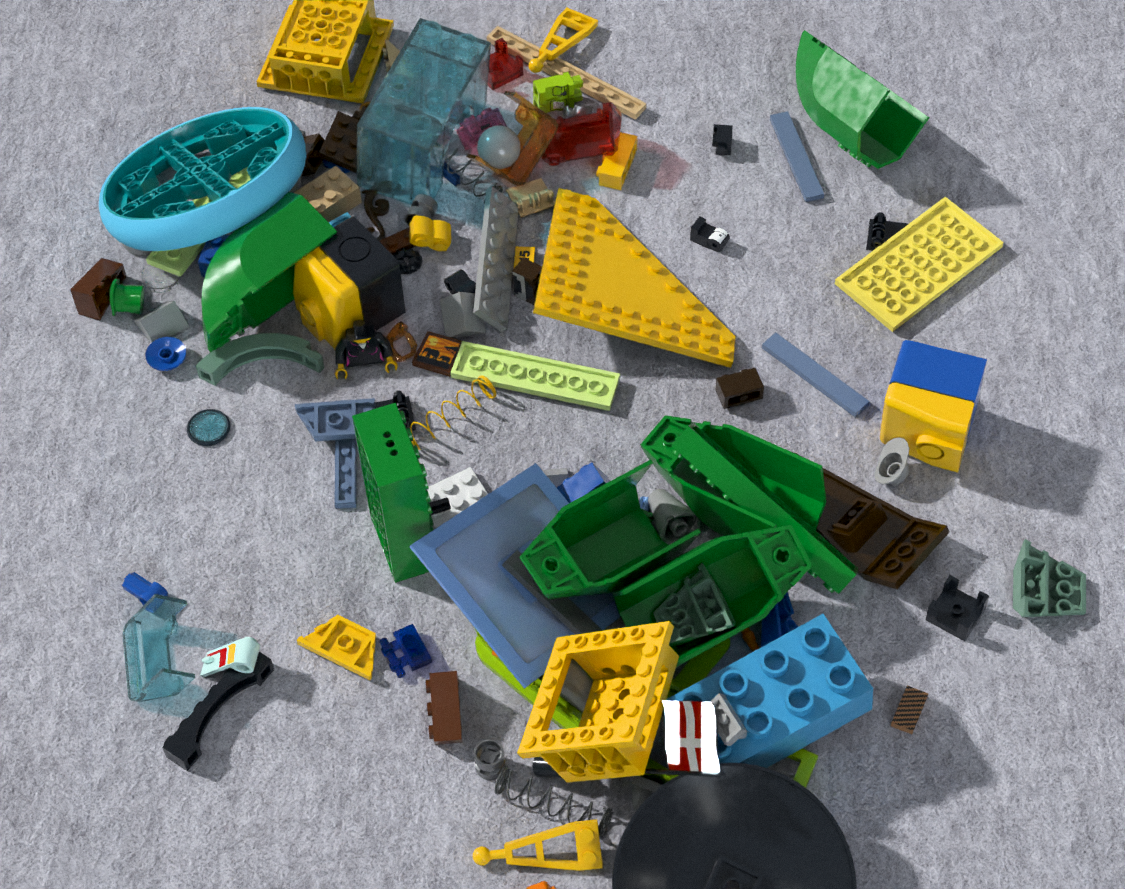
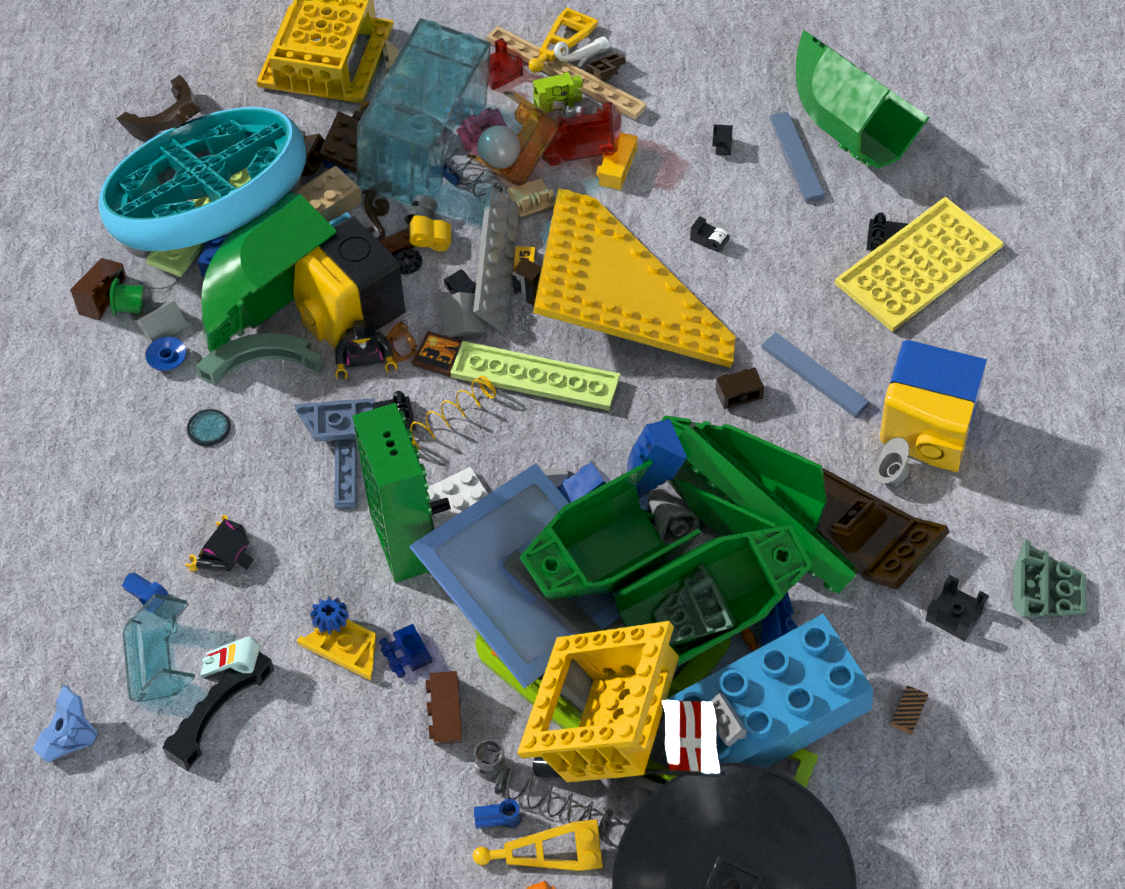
none -> medium blue piece [33,685,98,762]
none -> dark brown animal [116,75,203,139]
none -> black torso [185,515,254,572]
none -> blue gear [310,596,349,635]
none -> blue piece [474,799,522,829]
none -> white plant [554,36,609,68]
none -> dark brown plate [584,52,626,81]
none -> blue wedge [626,419,687,499]

